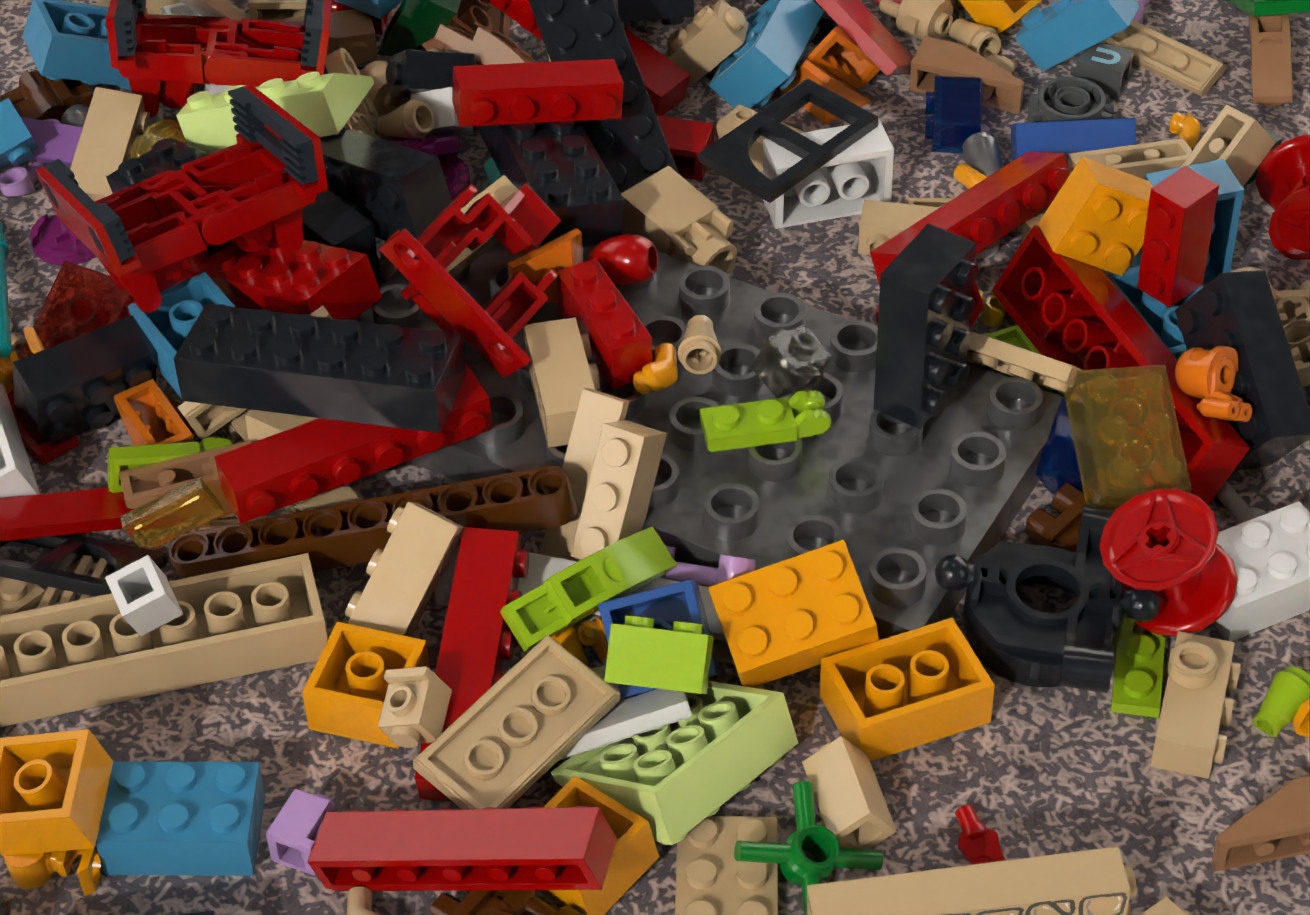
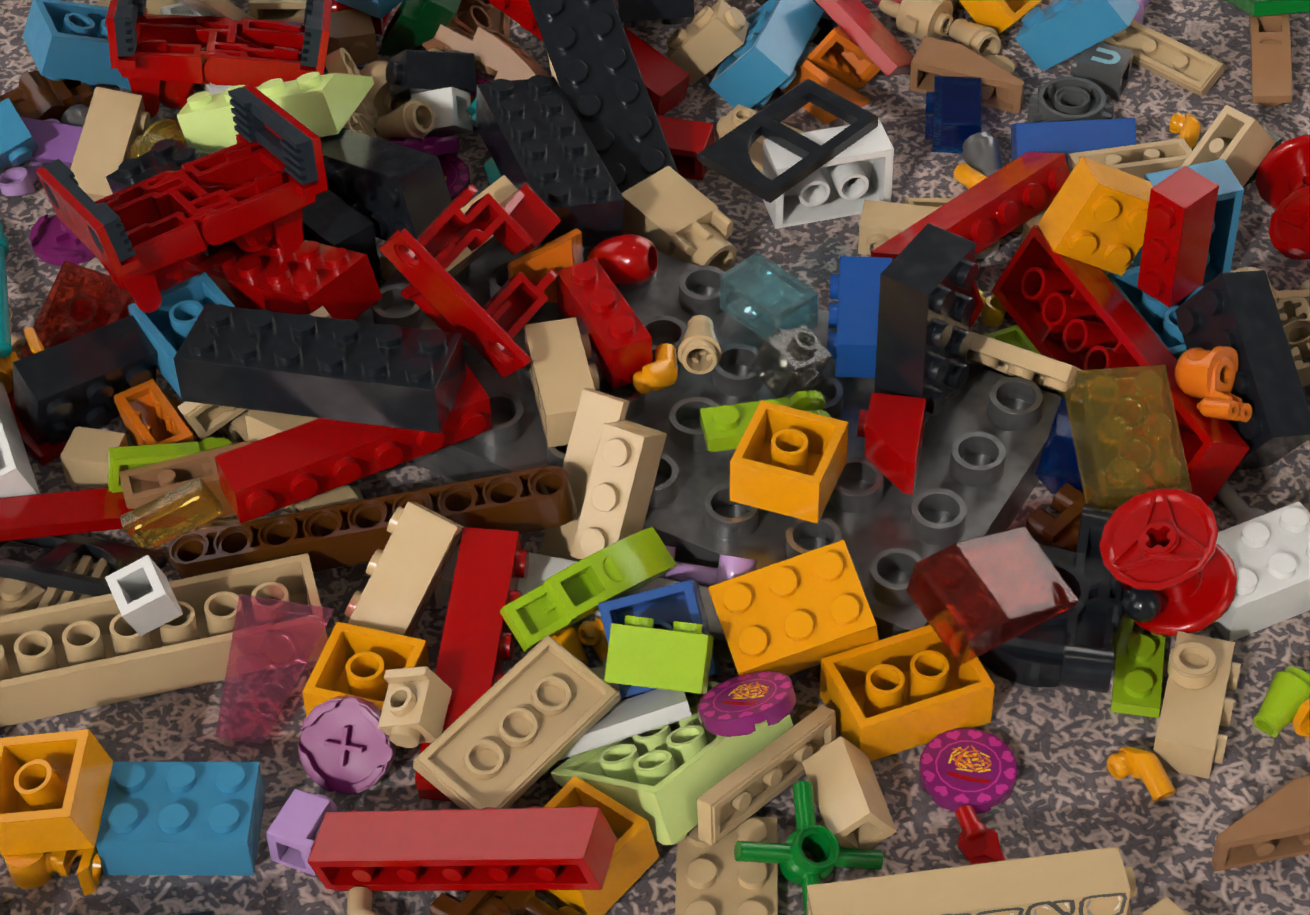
red brick [452,59,624,127] -> none
none -> tan panel [60,426,128,489]
none -> clear pink wing [215,594,335,745]
none -> tile [298,696,396,794]
none -> tan tile [697,705,836,846]
none -> magenta tile [698,671,797,737]
none -> clear light blue brick [720,252,819,350]
none -> light orange brick [730,400,849,524]
none -> blue brick [827,256,892,378]
none -> red slope [857,392,926,495]
none -> clear red slope [906,527,1079,666]
none -> magenta tile [919,728,1017,814]
none -> light orange arm [1107,746,1176,803]

